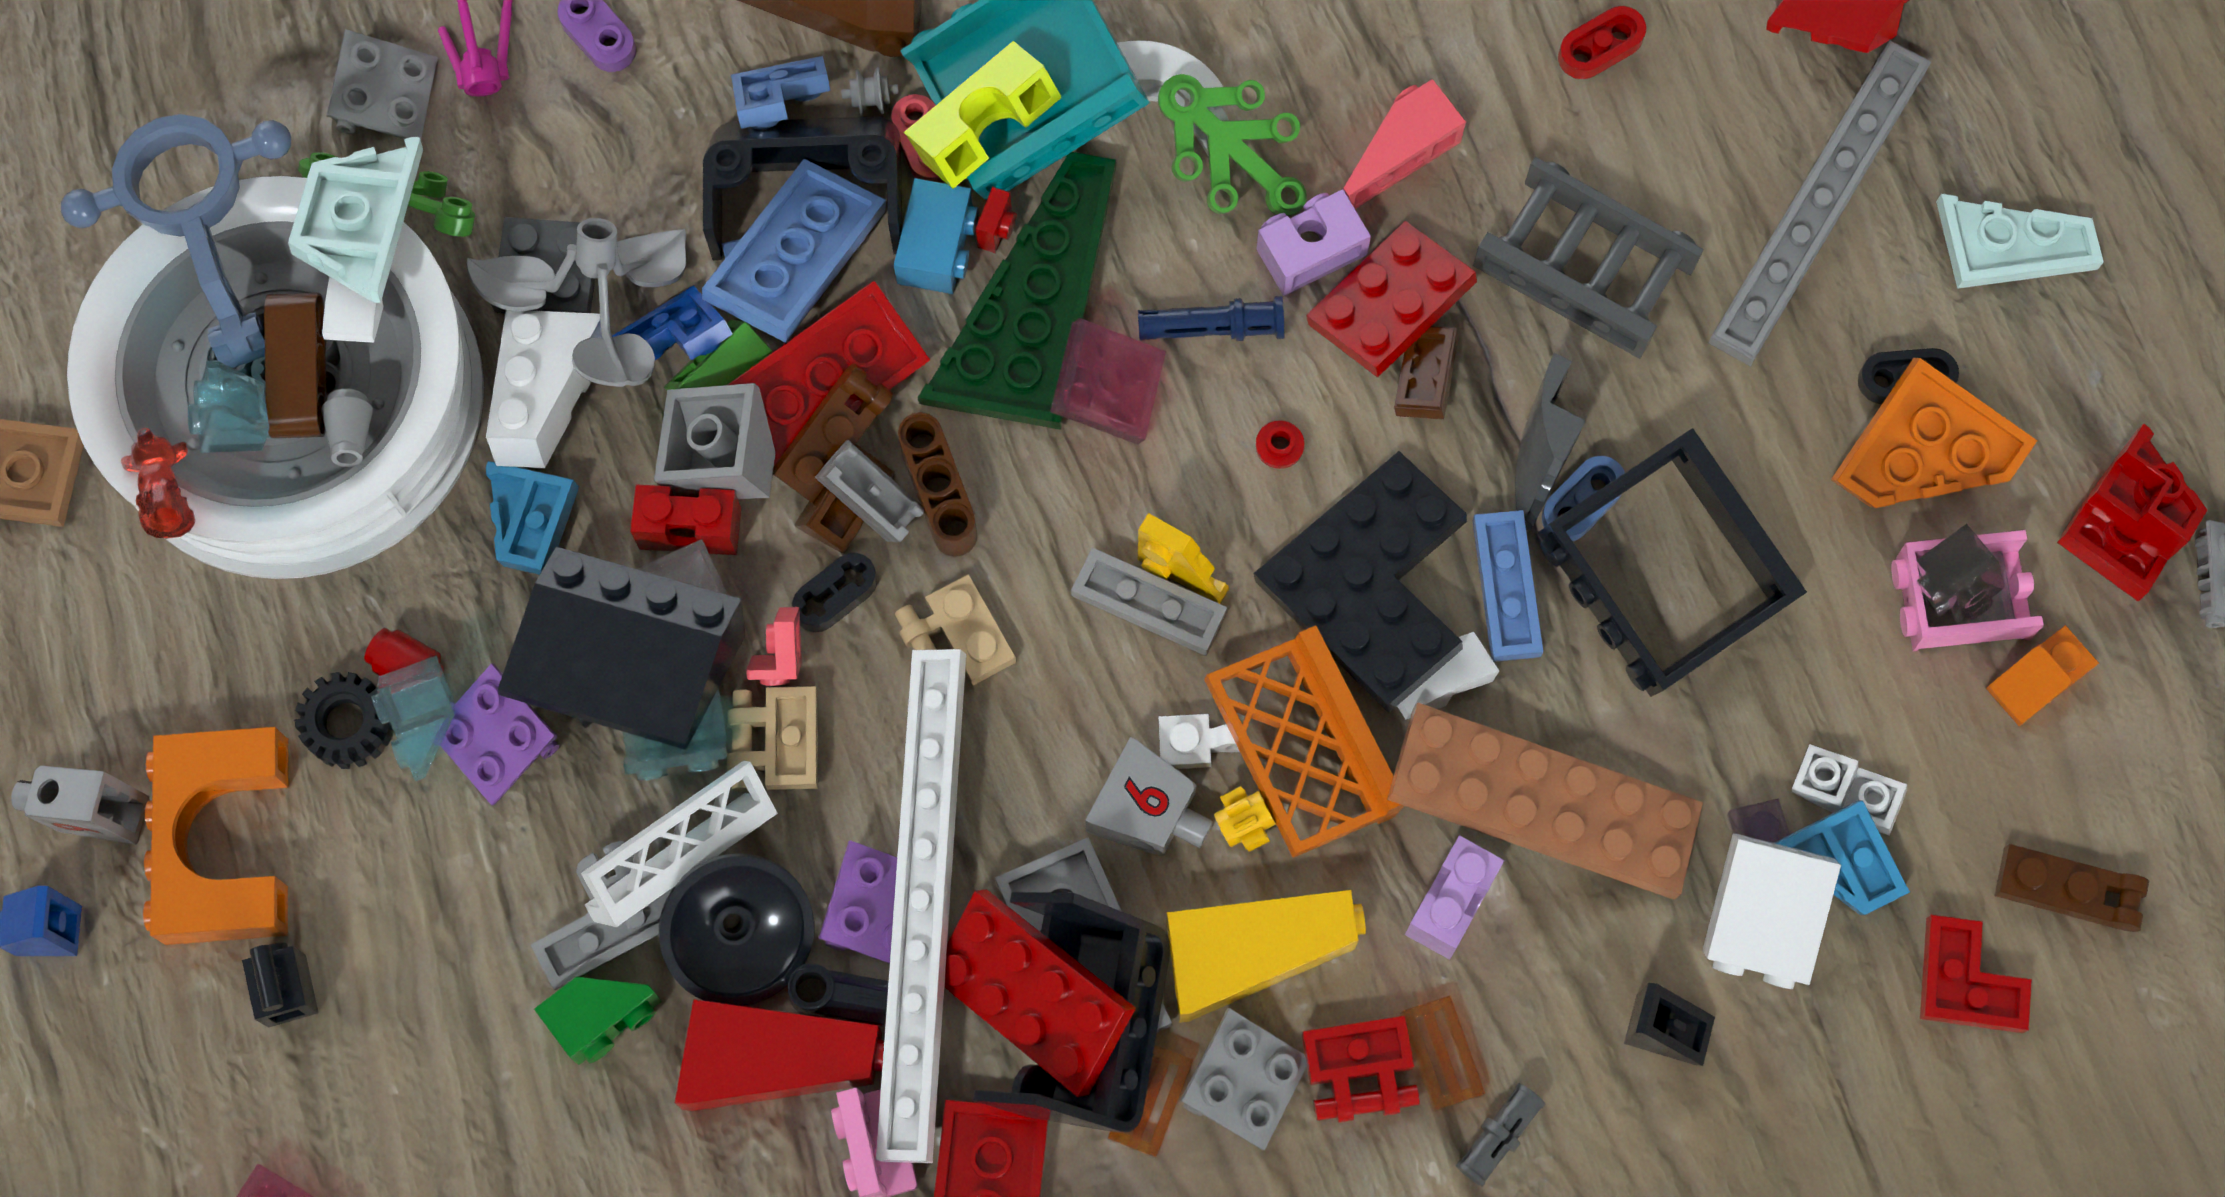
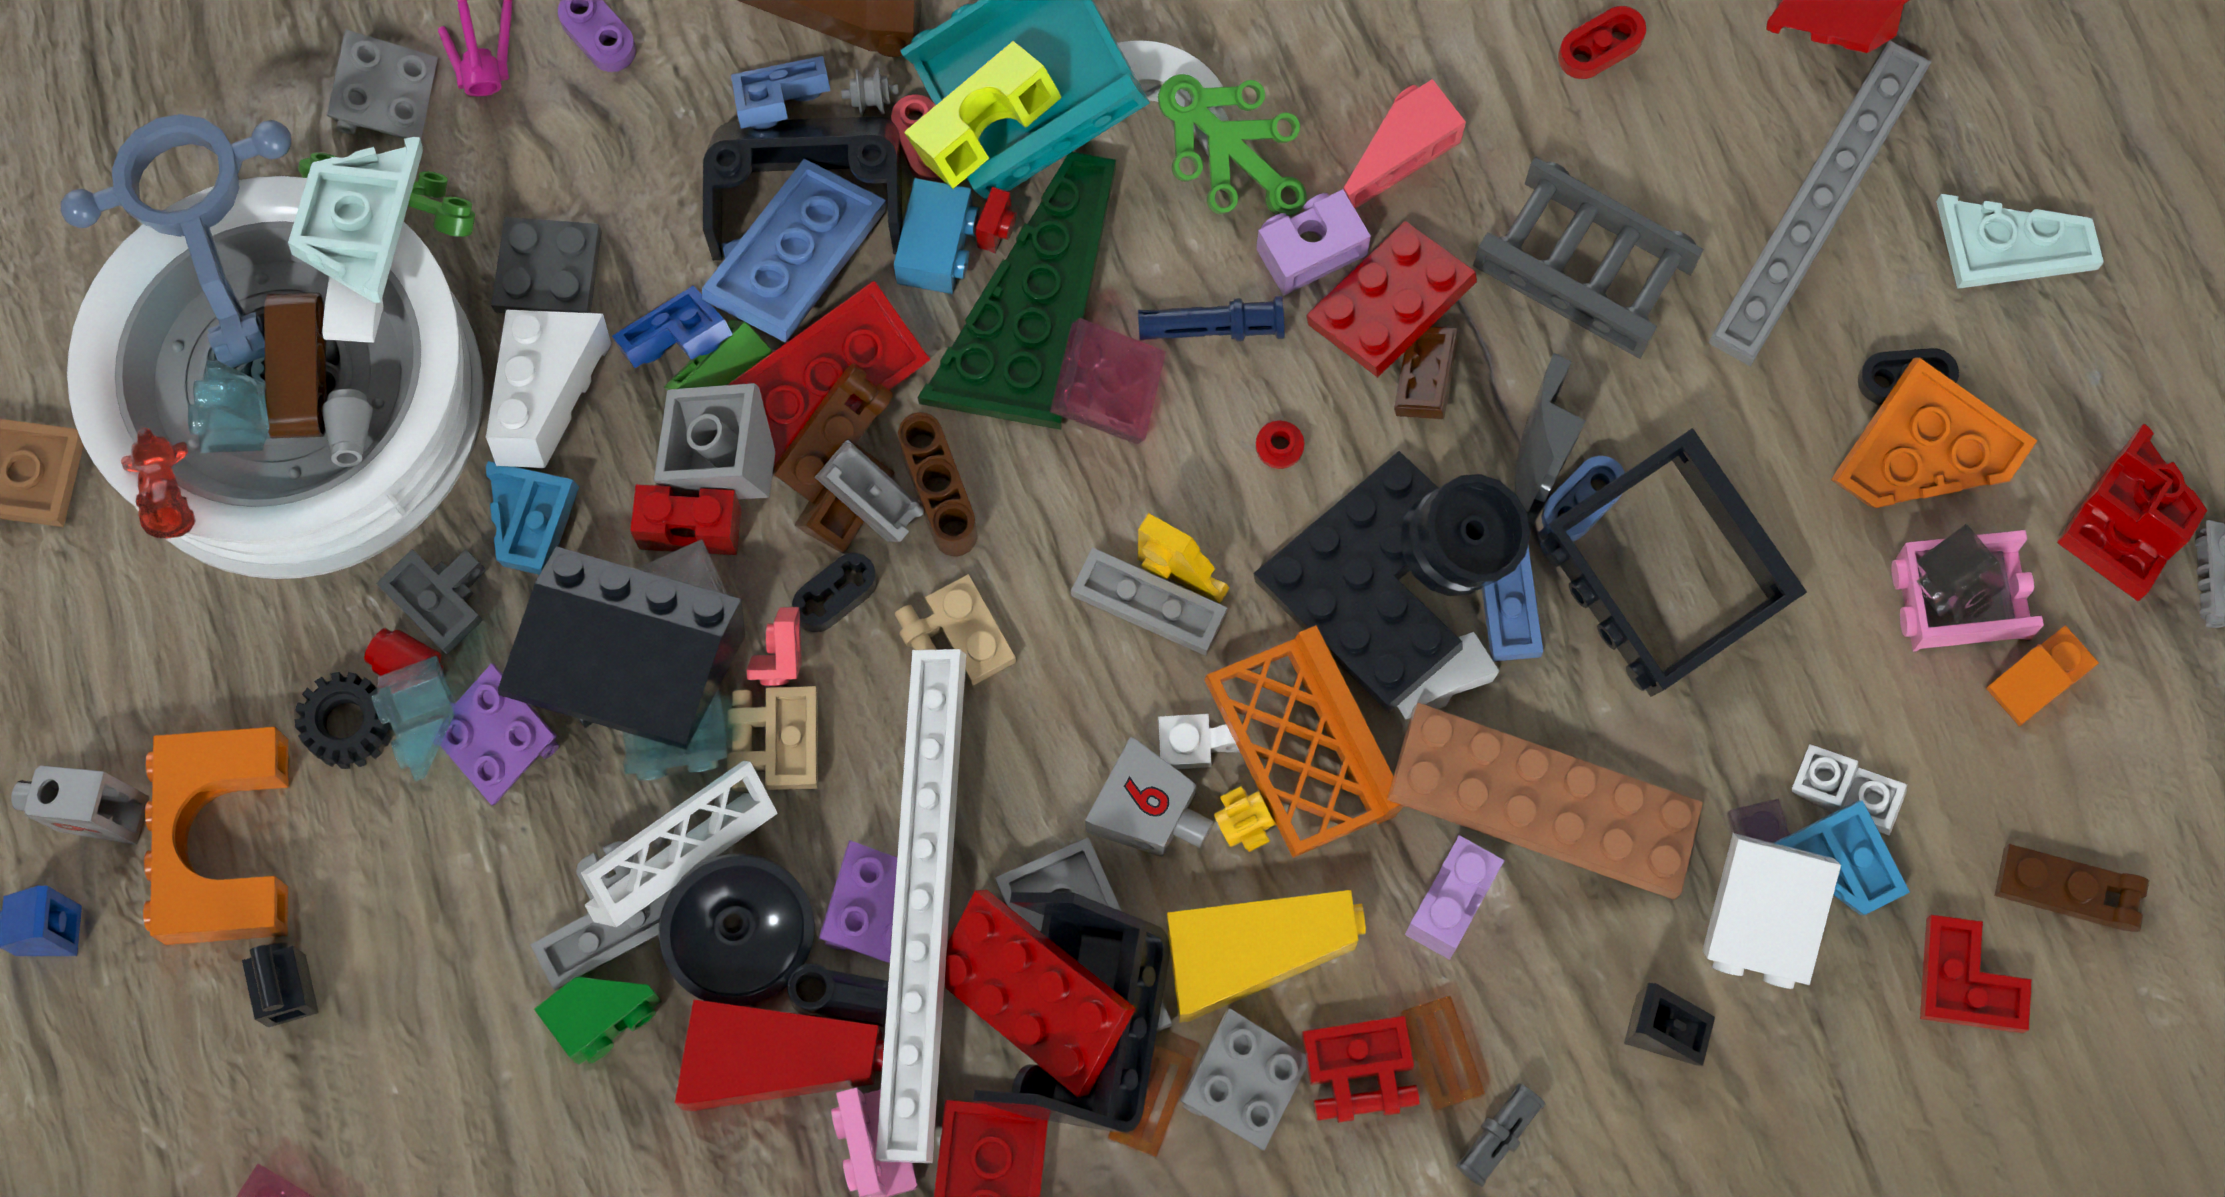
light grey plant [467,218,686,387] -> none
none -> dark grey hinge [376,549,486,655]
none -> black wheel [1400,474,1530,596]

